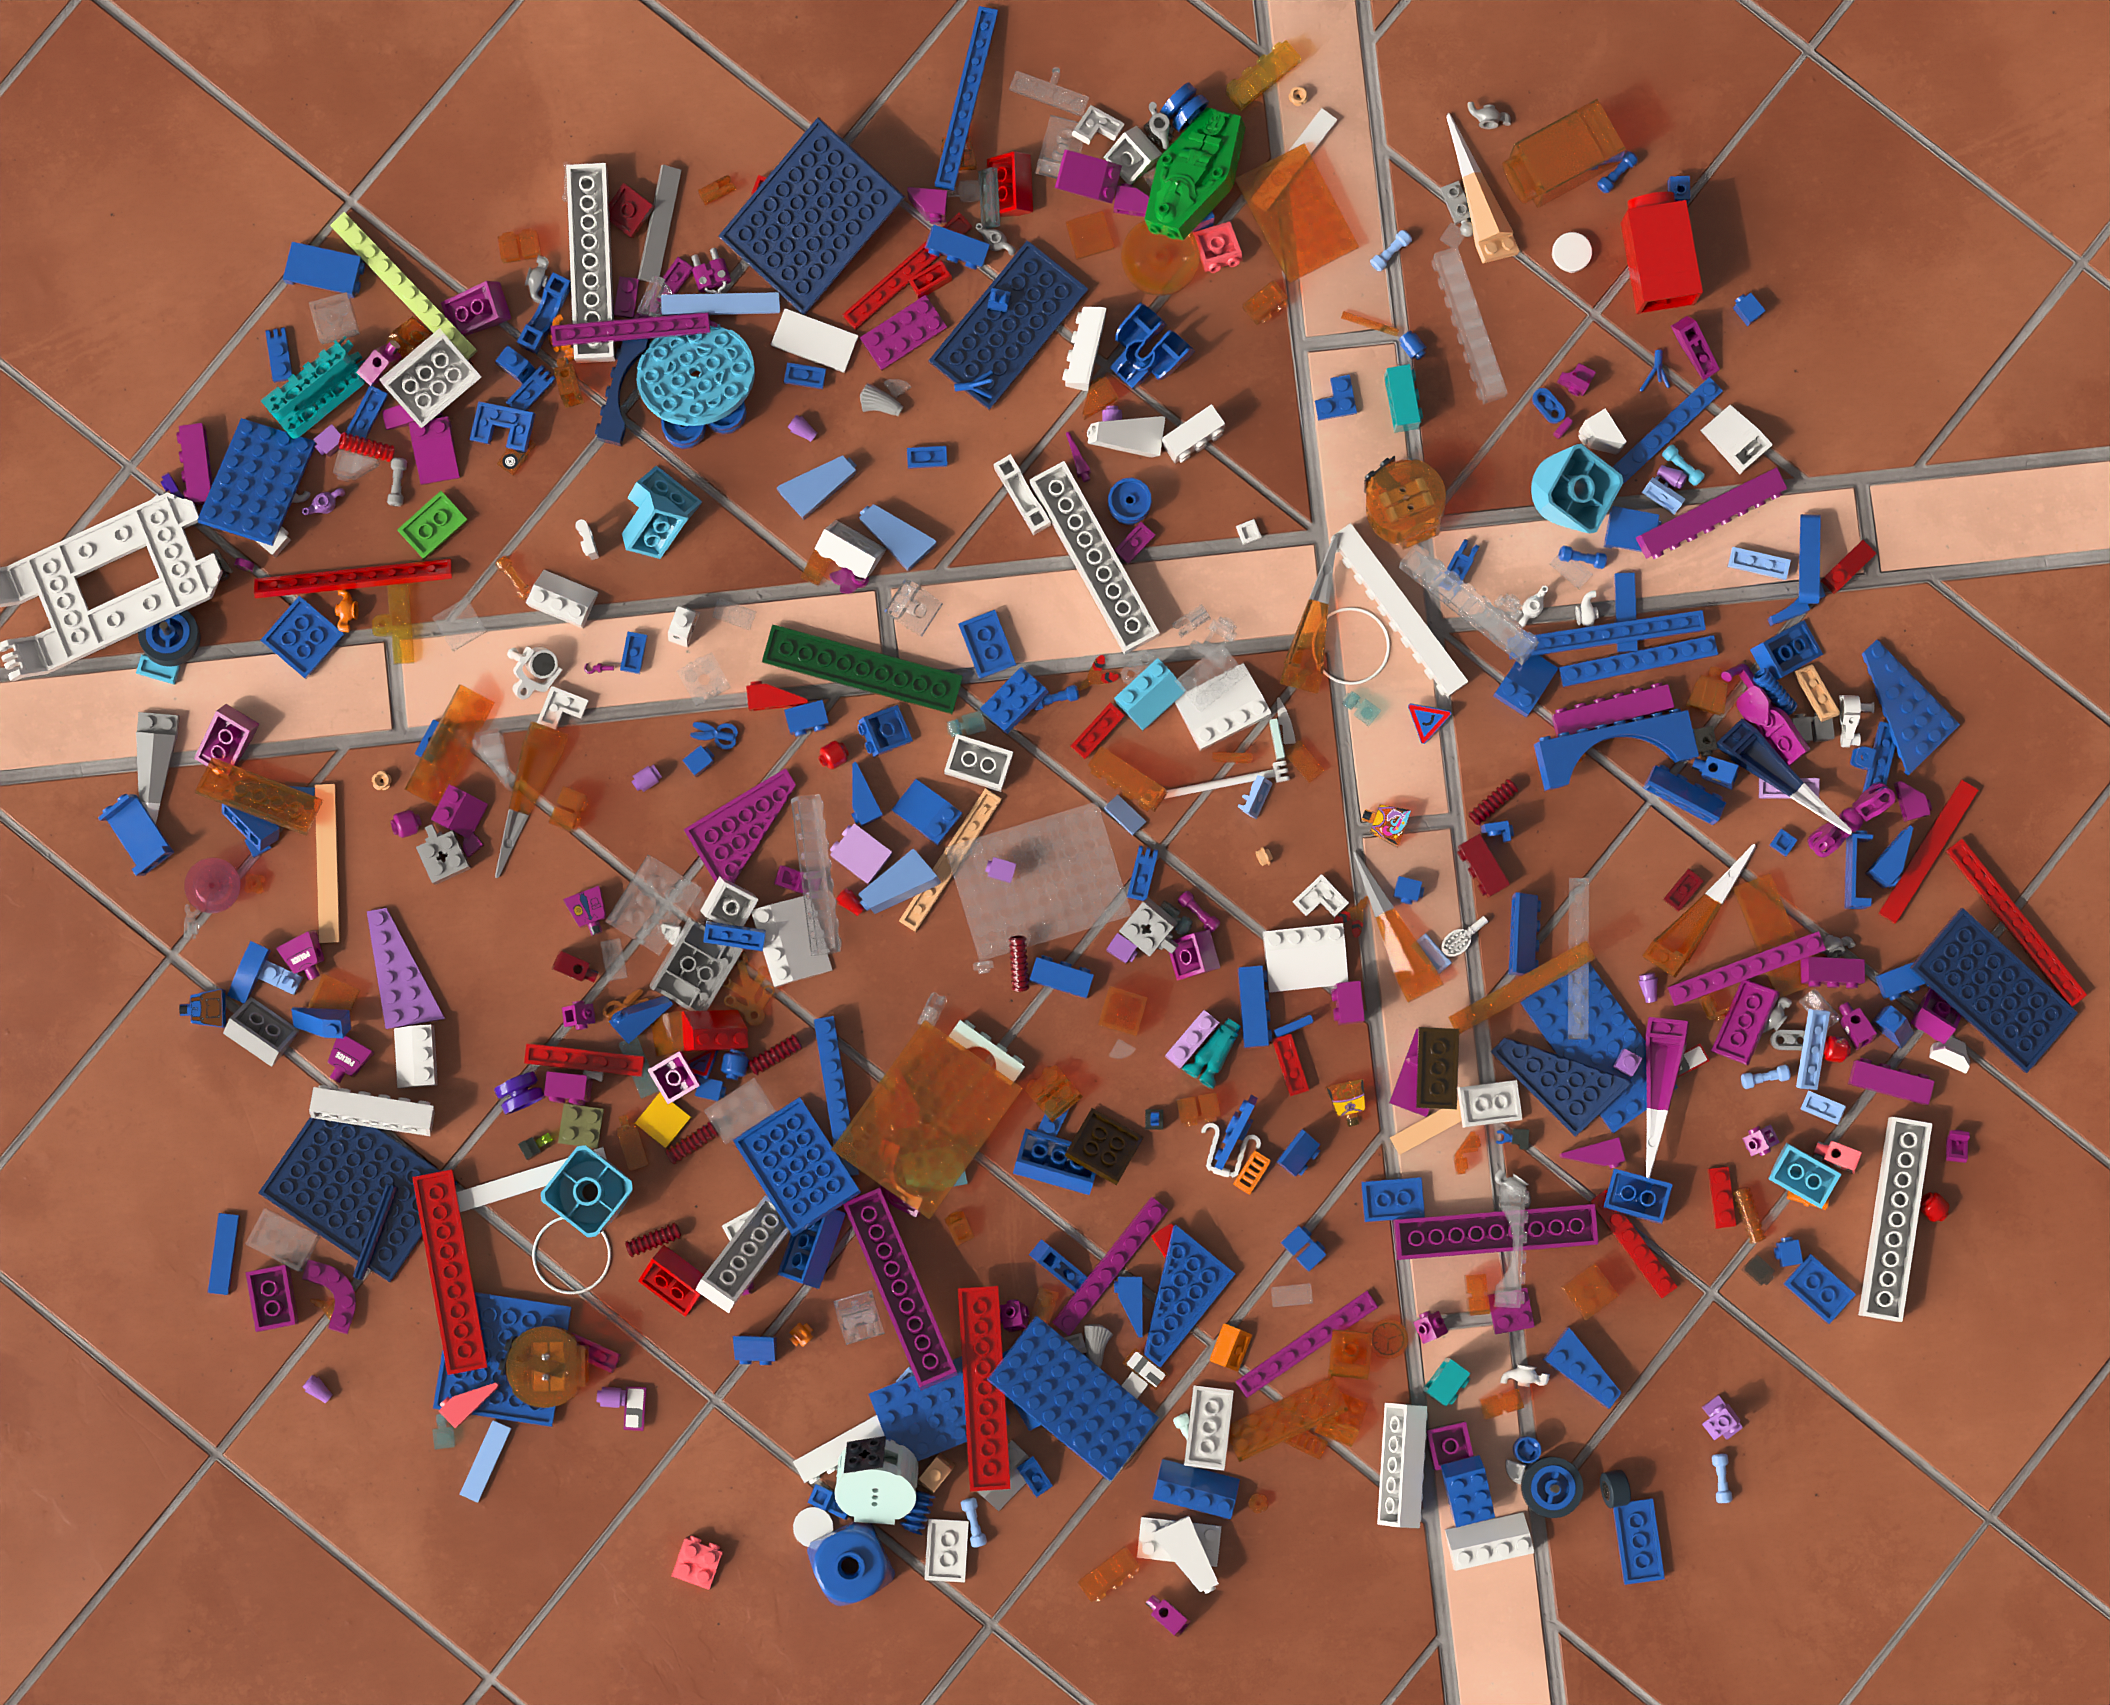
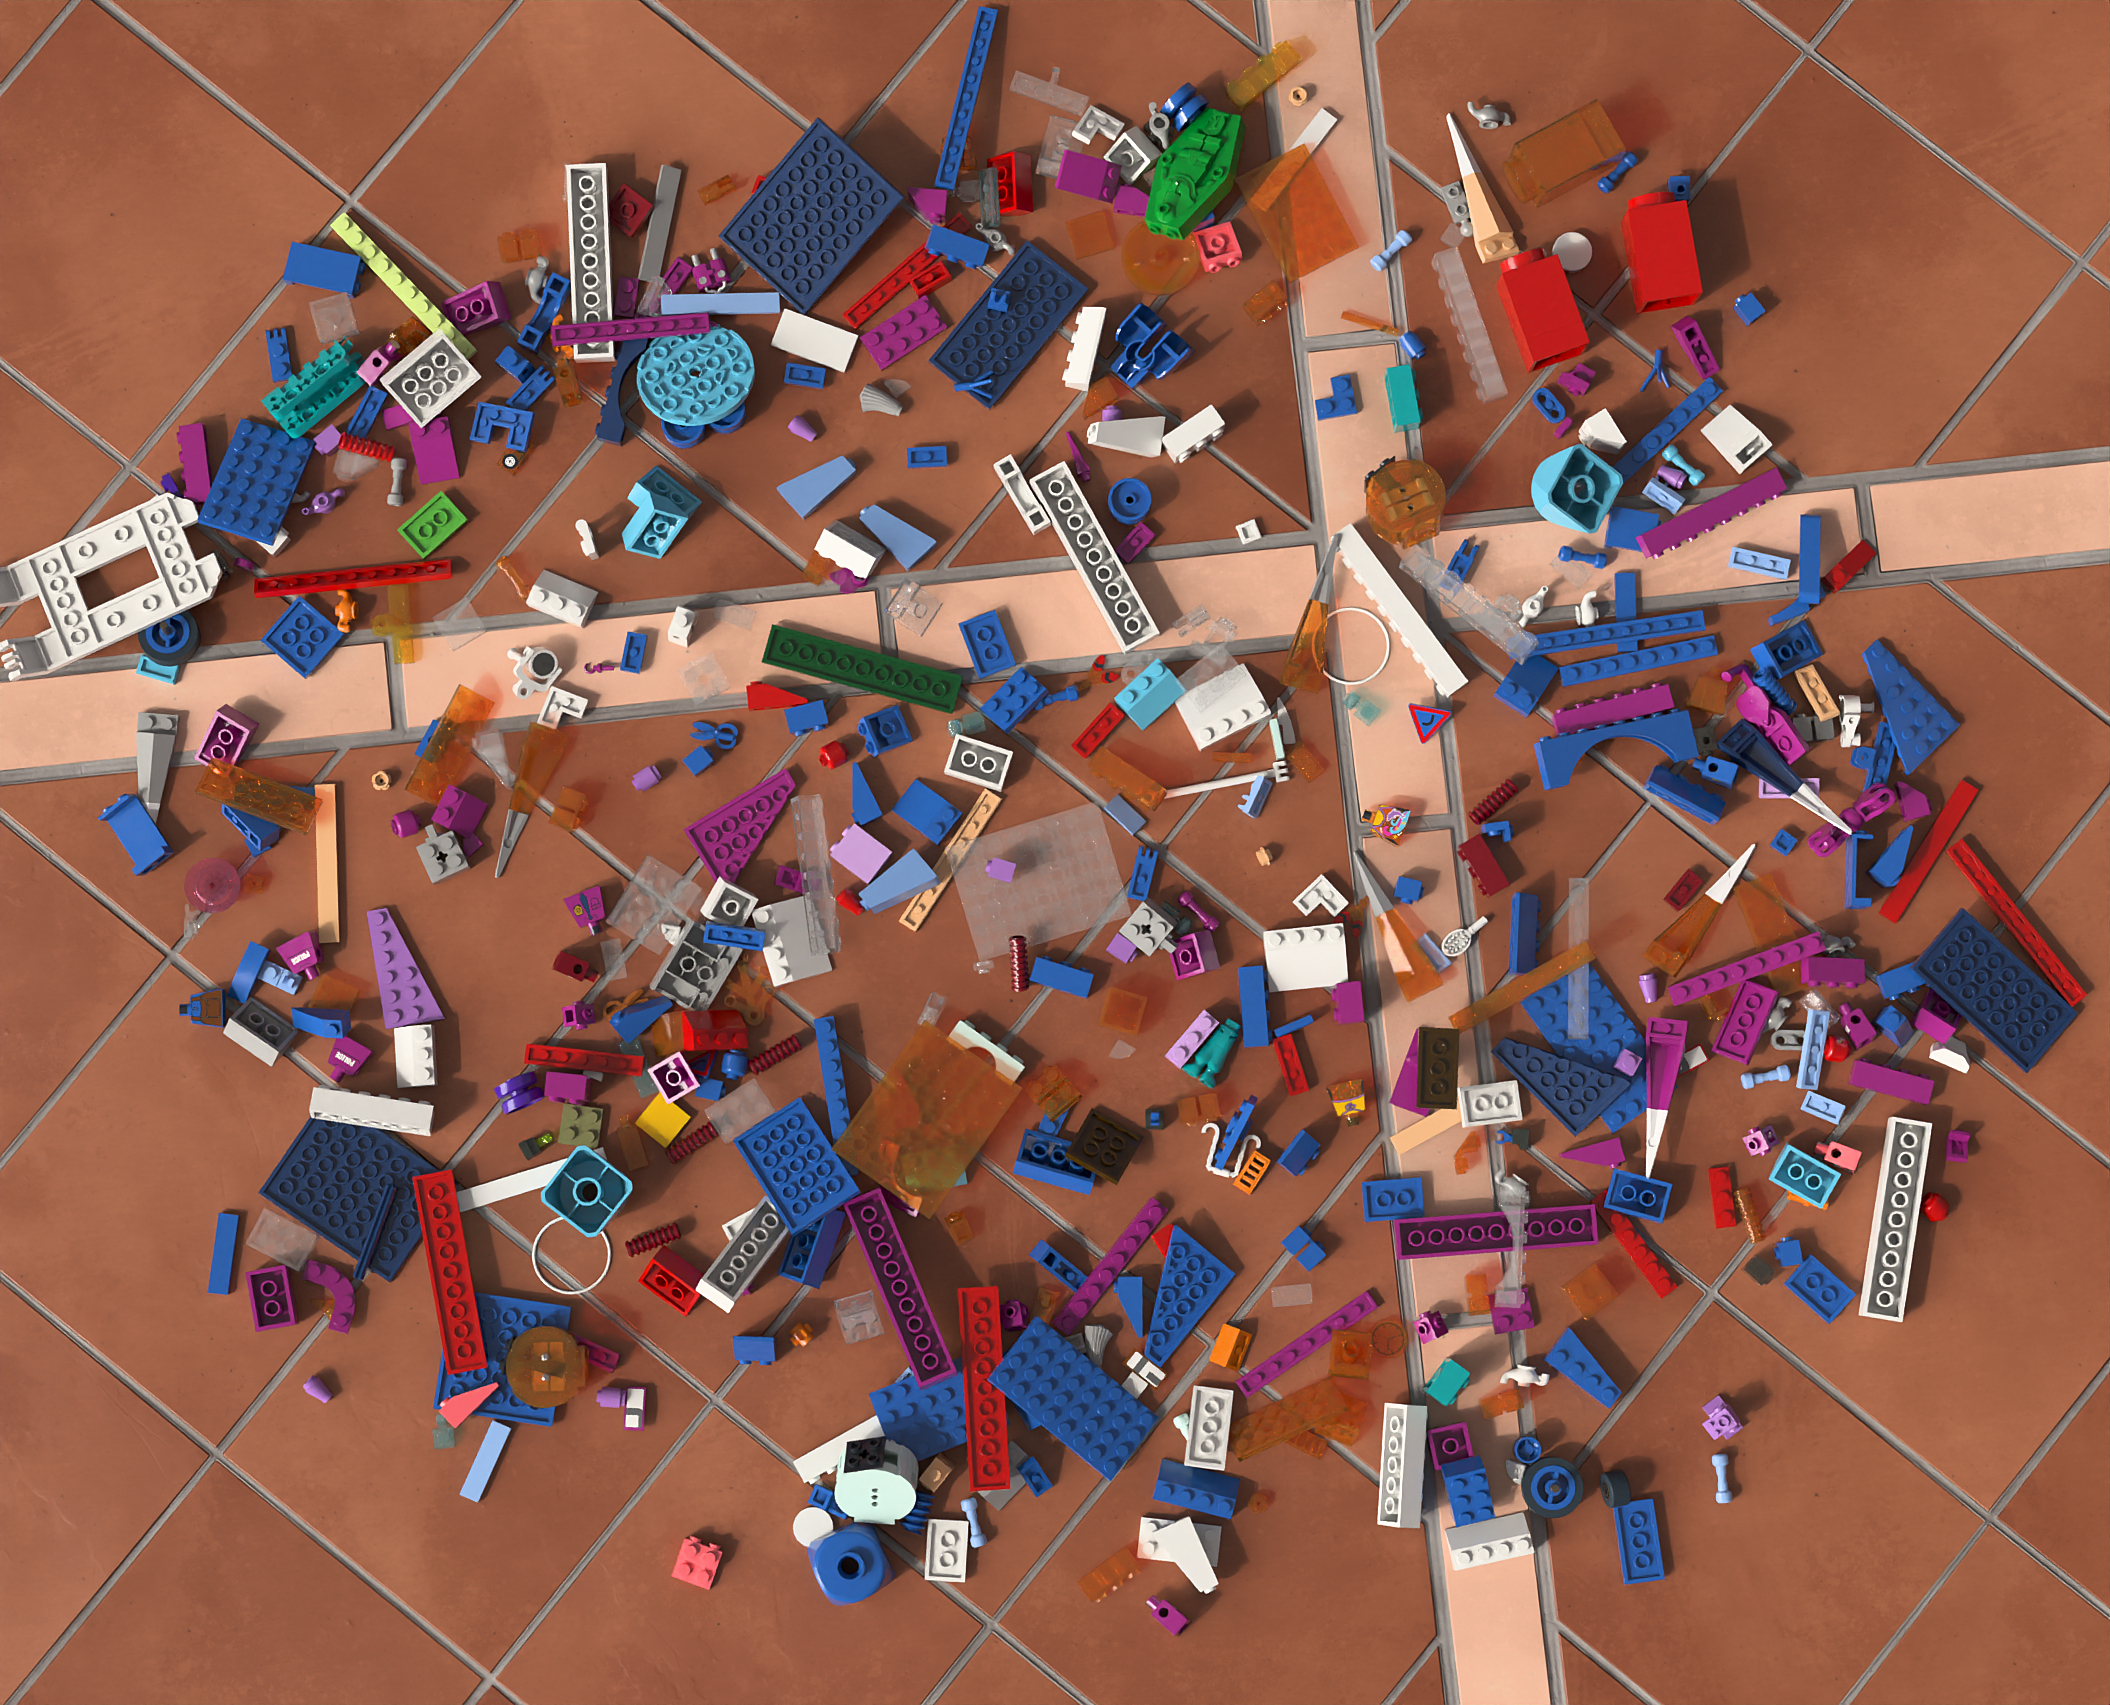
none -> red container [1496,248,1590,373]

